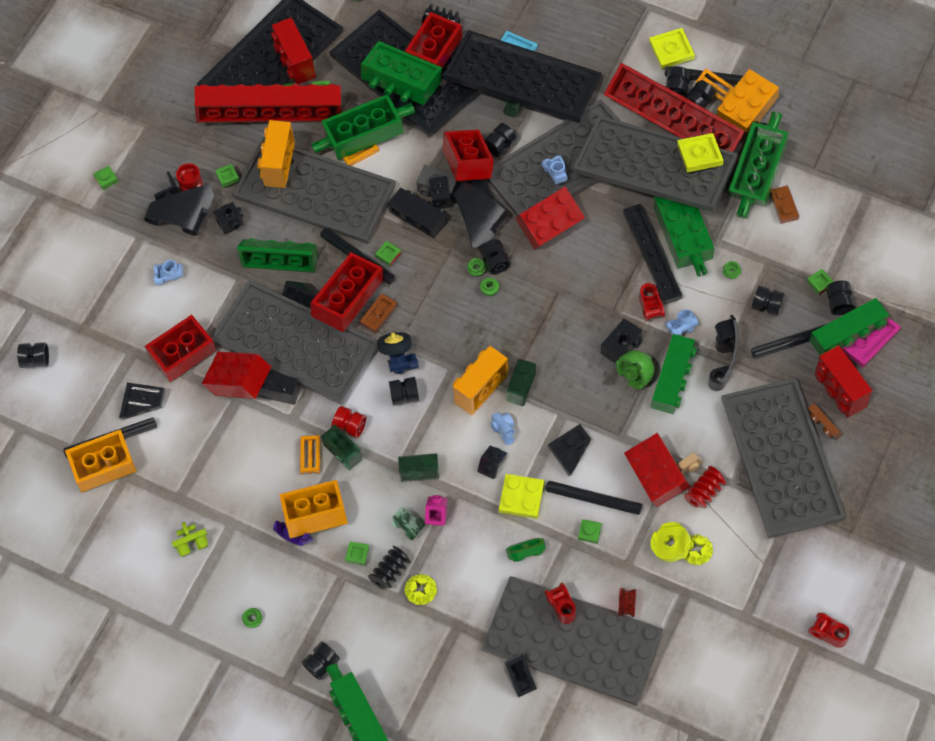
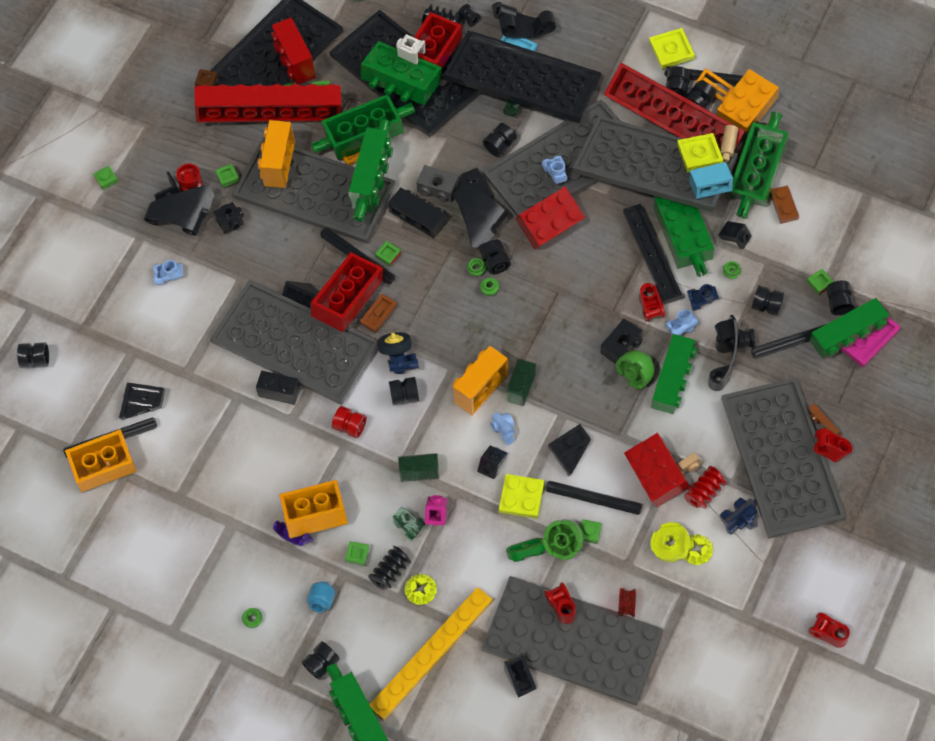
red brick [145,314,217,383] -> none
lime hips [171,521,208,557] -> none
red brick [201,352,272,399] -> none
green slope [237,238,318,273] -> none
light orange tile [300,435,320,474] -> none
clear green brick [321,425,362,470] -> none
black bracket [429,176,452,209] -> none
red brick [442,129,494,181] -> none
red brick [815,345,873,418] -> none
none -> reddish brown plate [195,69,218,86]
none -> dark azure head [306,581,335,613]
none -> green brick [348,119,393,222]
none -> yellow plate [369,587,493,721]
none -> white window [396,34,425,65]
none -> black bush [458,4,481,27]
none -> black panel [492,2,556,38]
none -> bright green cylinder [542,519,584,560]
none -> dark blue plate [687,284,719,311]
none -> medium azure brick [689,162,733,199]
none -> black bracket [718,221,752,249]
none -> tan cylinder [720,125,738,162]
none -> dark blue hips [720,498,757,535]
none -> black wheel [737,328,755,349]
none -> red piece [814,429,852,463]

